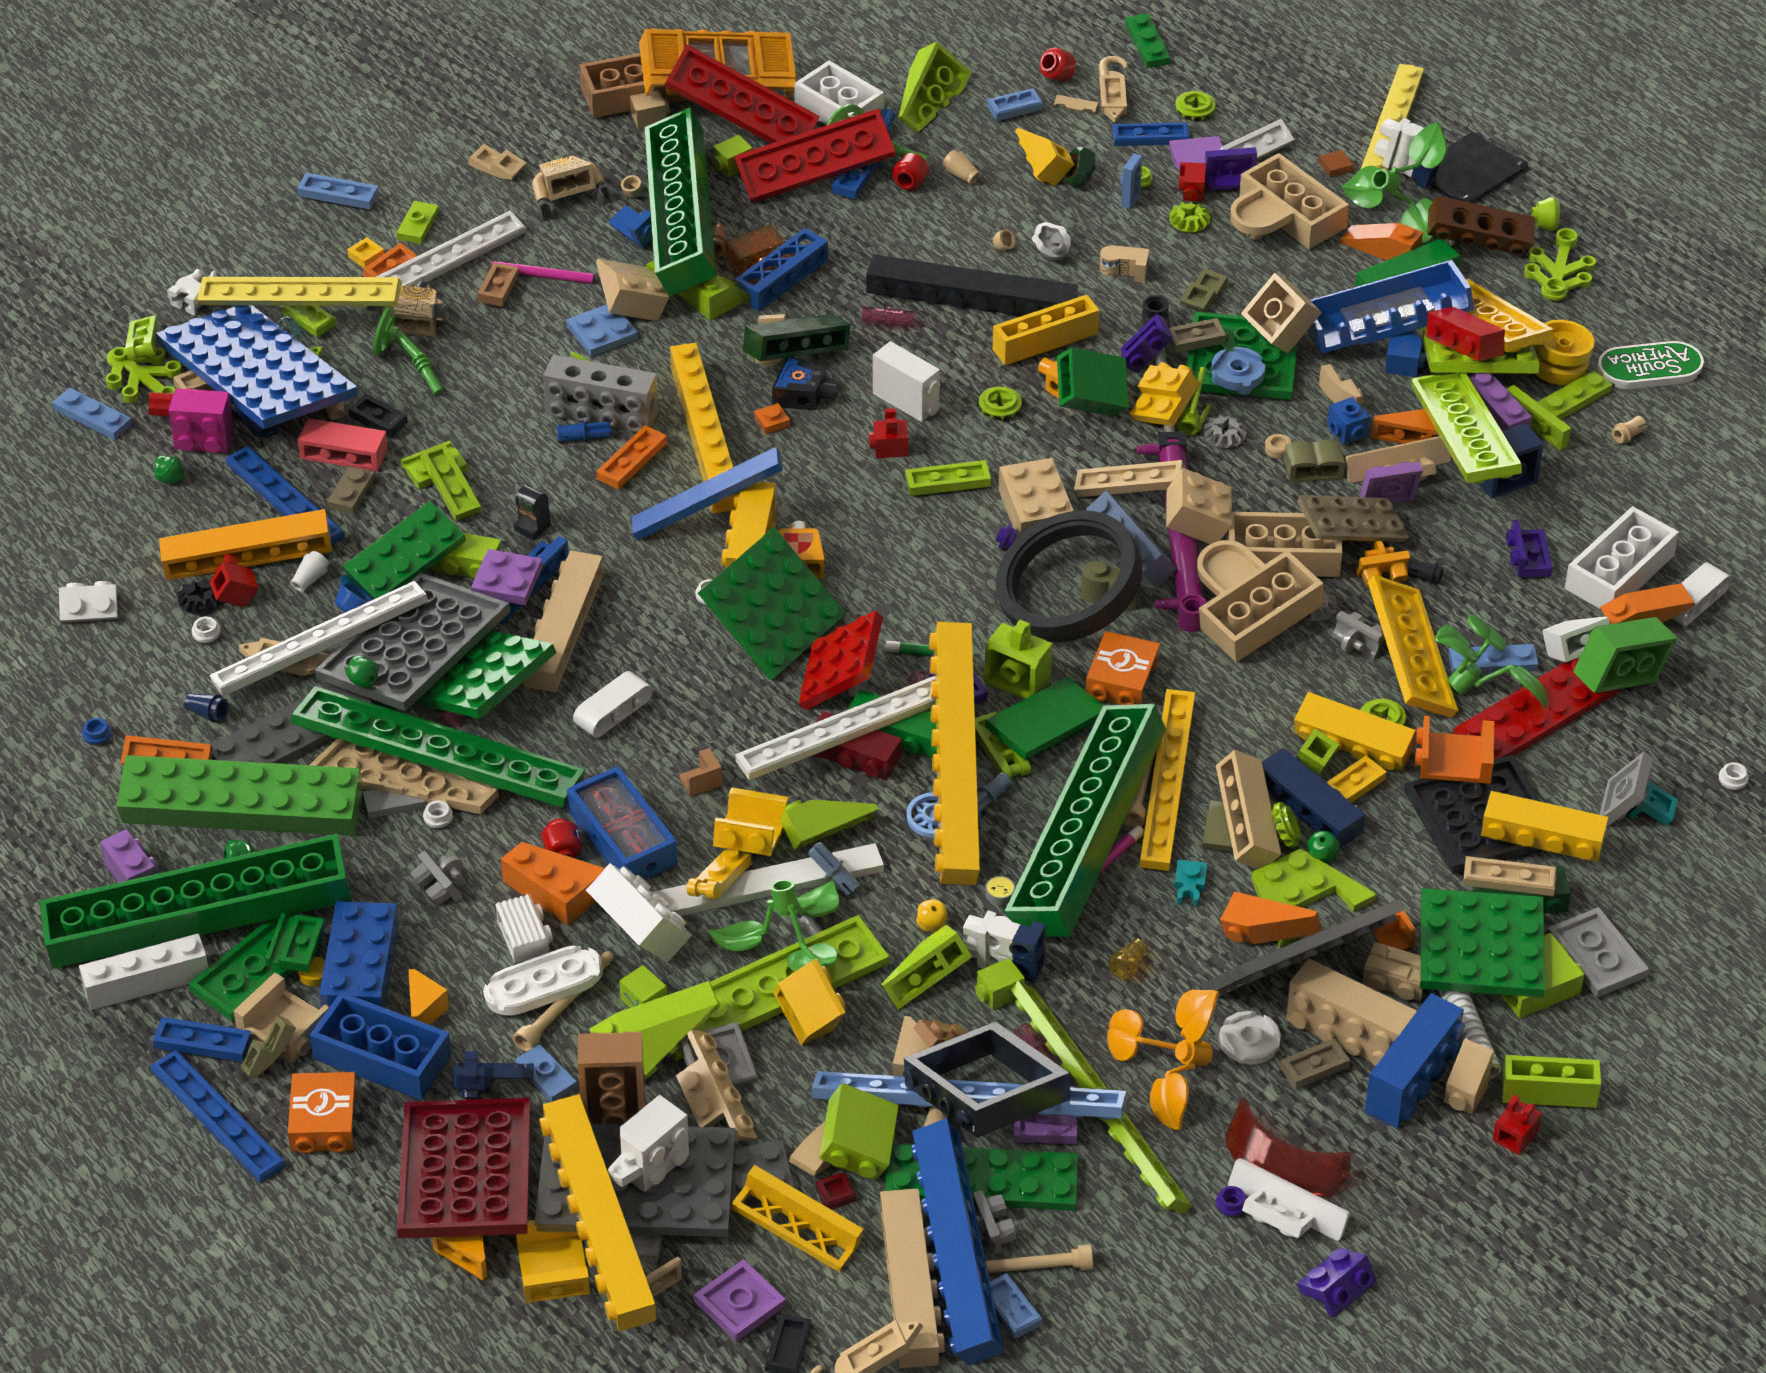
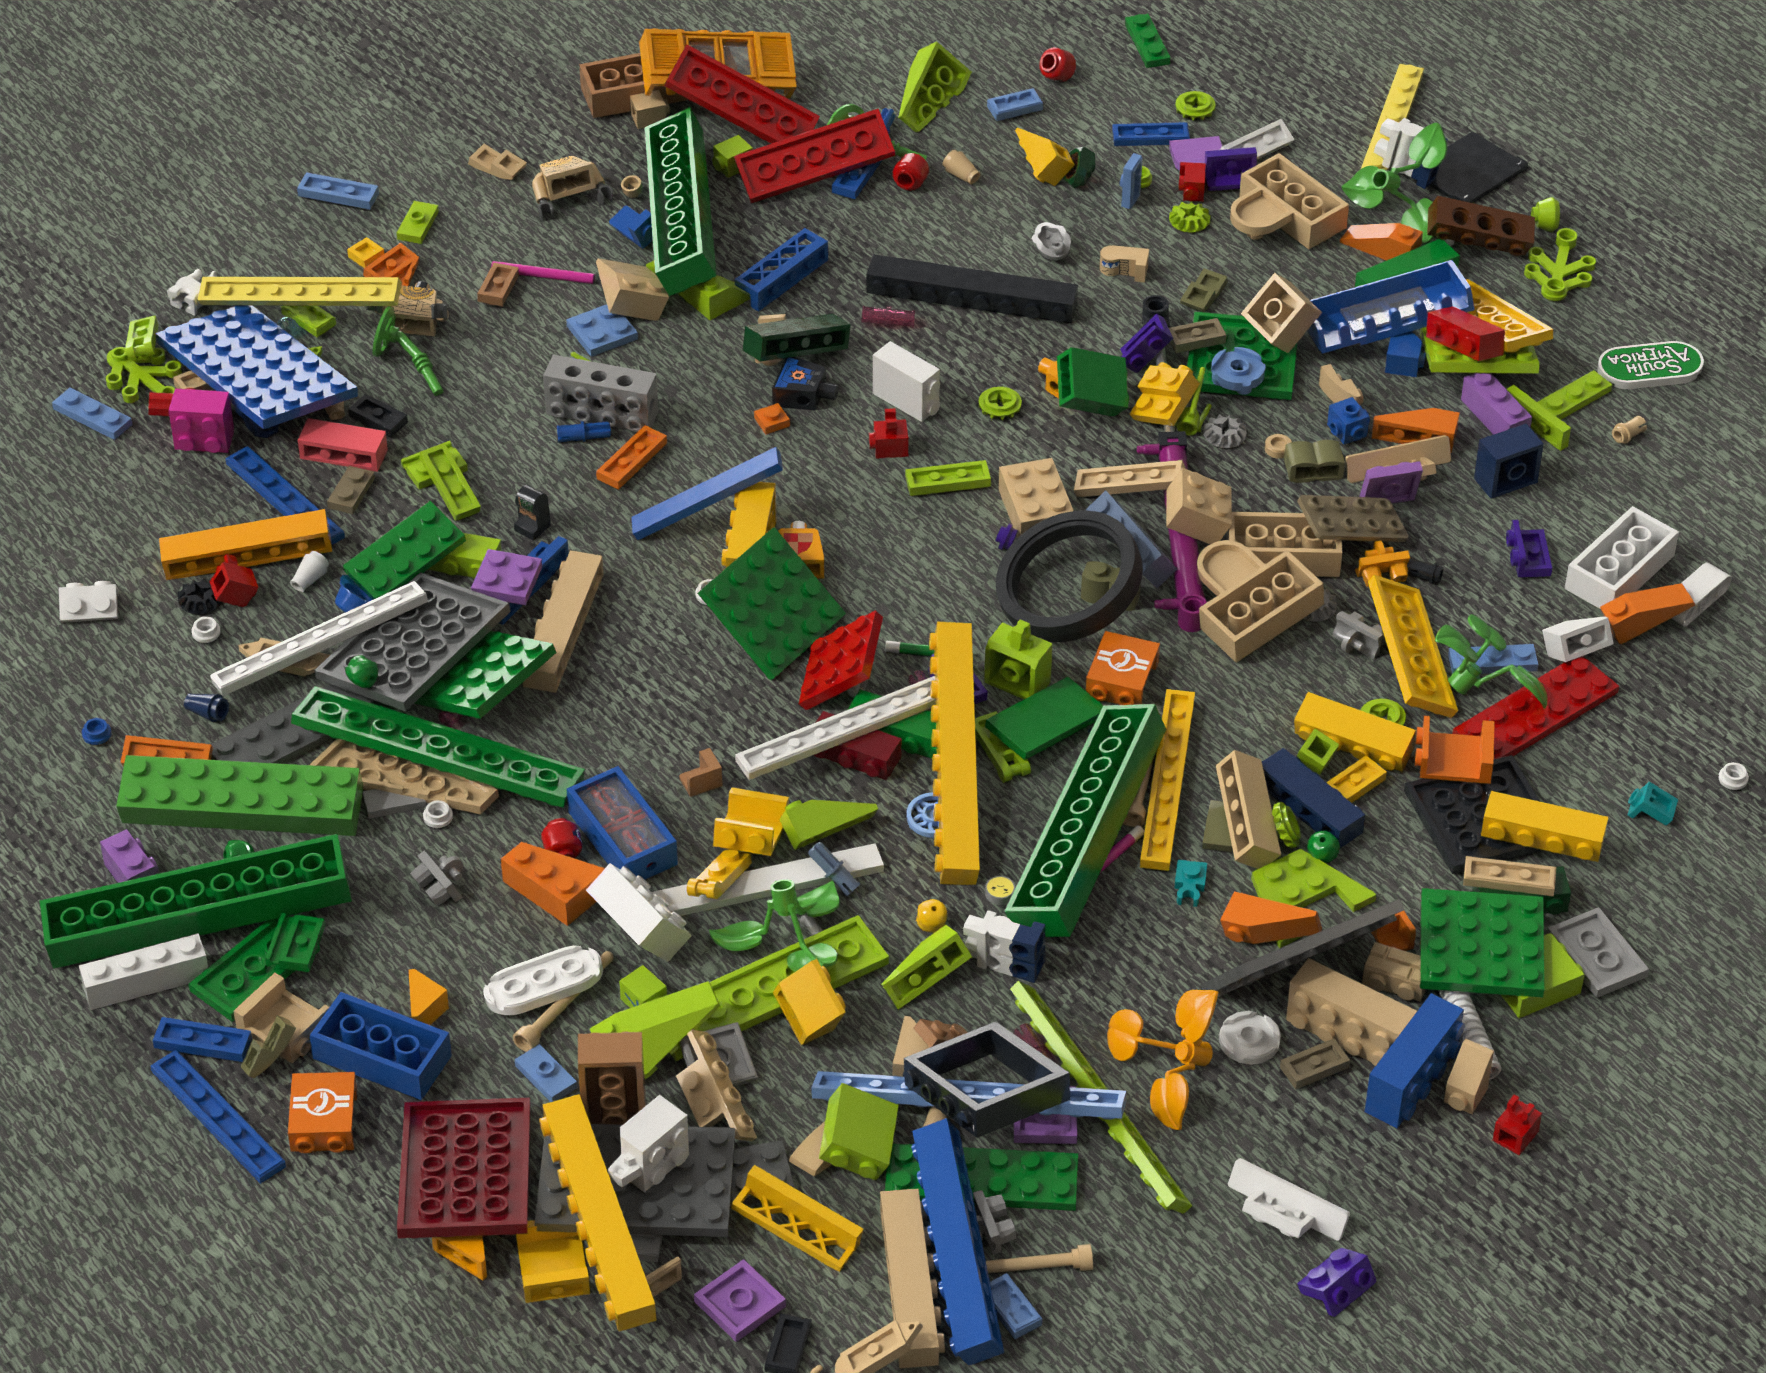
green piece [154,455,184,484] -> none
yellow tile [298,957,325,987] -> none
blue brick [319,901,399,1008] -> none
white tile [353,211,526,315] -> none
dark blue piece [453,1051,534,1098] -> none
white brick [496,894,553,963] -> none
white beam [573,671,653,738] -> none
yellow brick [670,343,736,514] -> none
medium nougat cone [712,224,728,258] -> none
clear orange brick [725,224,786,275] -> none
white brick [795,61,884,125] -> none
dark red tile [815,1172,856,1209] -> none
lime brick [975,958,1025,1011] -> none
sand blue axle [977,772,1012,814] -> none
tan hinge [993,229,1016,251] -> none
yellow brick [993,295,1100,365] -> none
tan piece [1054,95,1098,114] -> none
tan plate [1098,56,1128,123] -> none
clear yellow cone [1109,938,1147,979] -> none
dark purple plate [1216,1186,1247,1217] -> none
clear red windscreen [1225,1097,1352,1199] -> none
dark orange tile [1319,150,1354,178] -> none
lime plate [1411,372,1522,483] -> none
lime brick [1501,1055,1601,1108] -> none
yellow wheel [1534,320,1595,385] -> none
bright green brick [1573,617,1677,693] -> none
light grey plate [1599,752,1653,826] -> none

